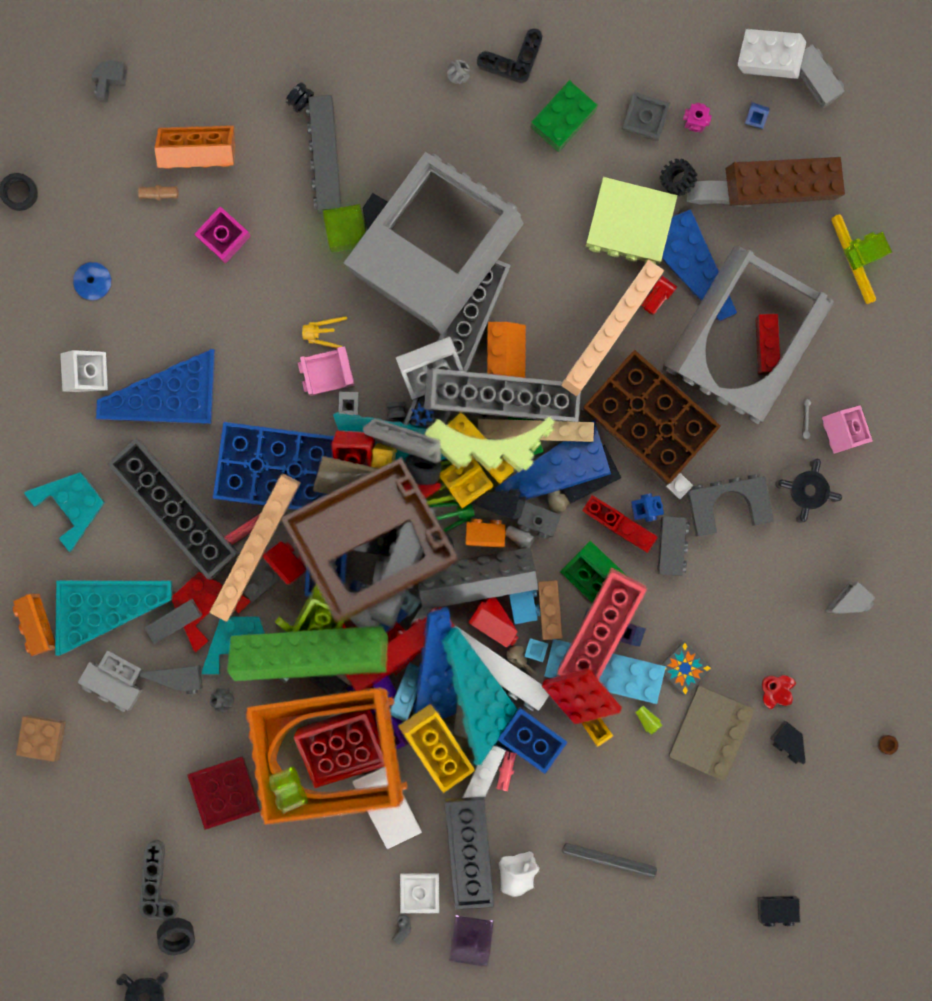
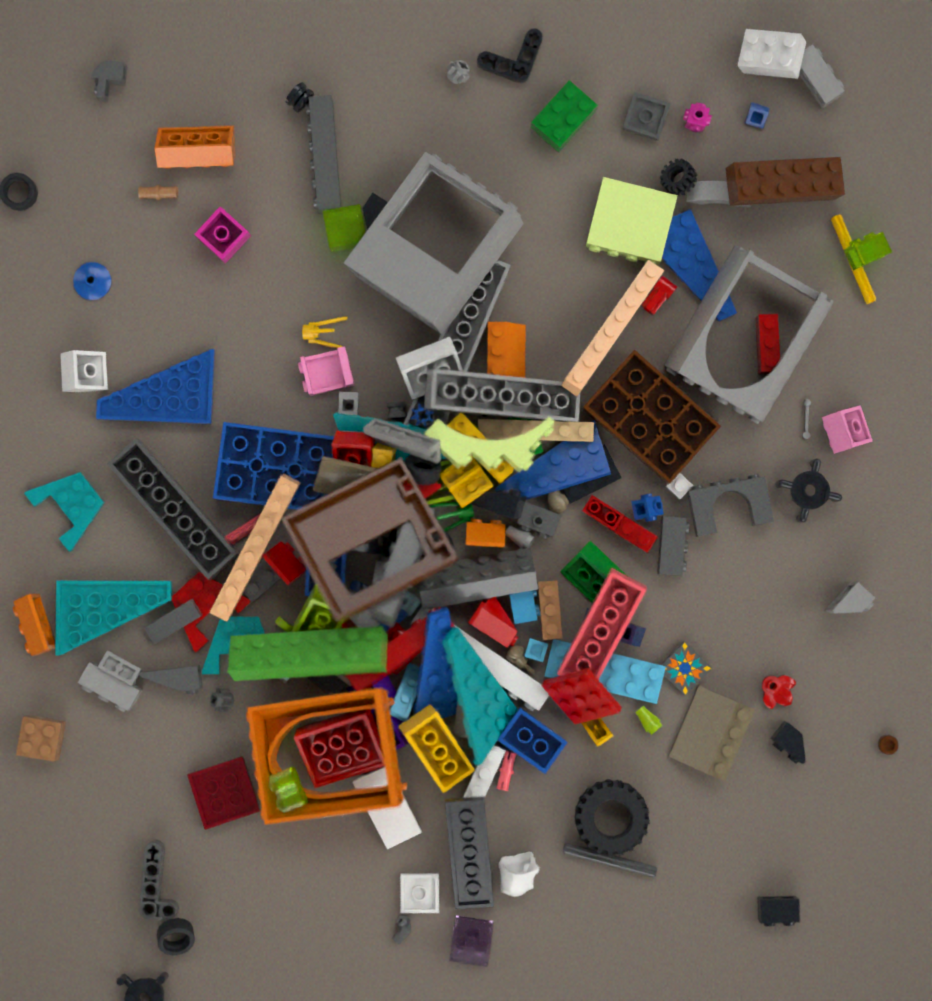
none -> black tyre [574,779,650,856]

